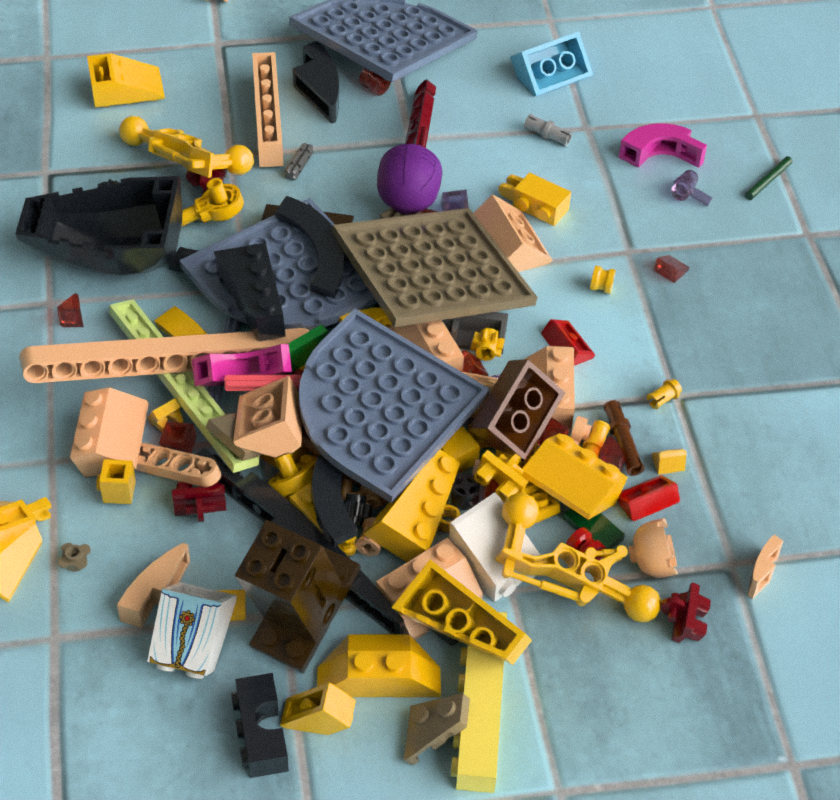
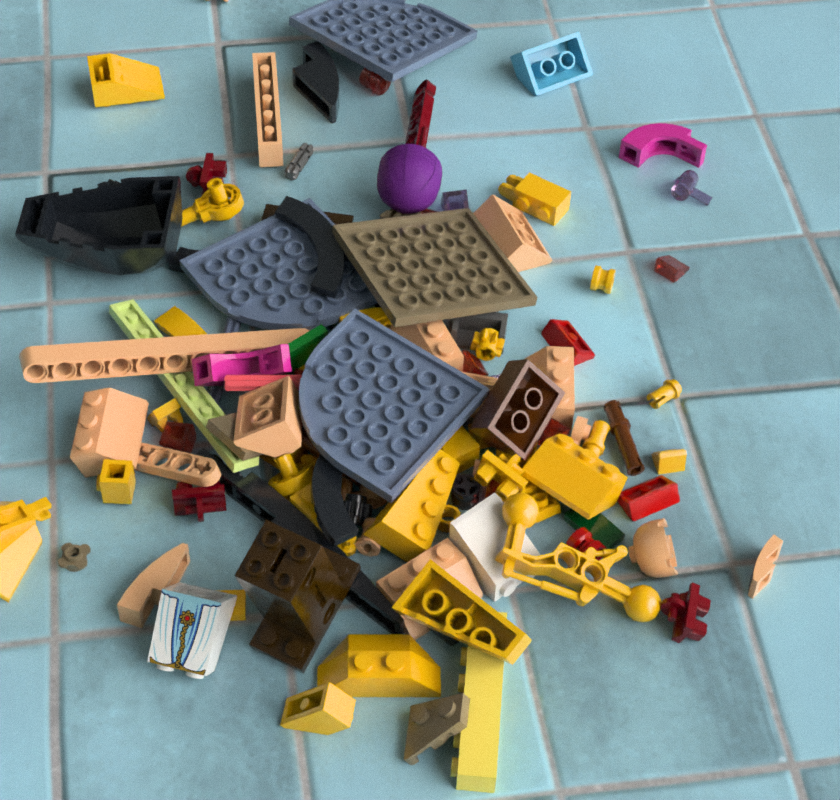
clear red slope [57,293,84,328] -> none
yellow piece [119,116,254,178] -> none
black wedge [214,243,286,341] -> none
black arch [231,673,289,778] -> none
light grey pin [524,114,572,146] -> none
clear red slope [598,436,624,472] -> none
dark green bar [745,156,793,200] -> none

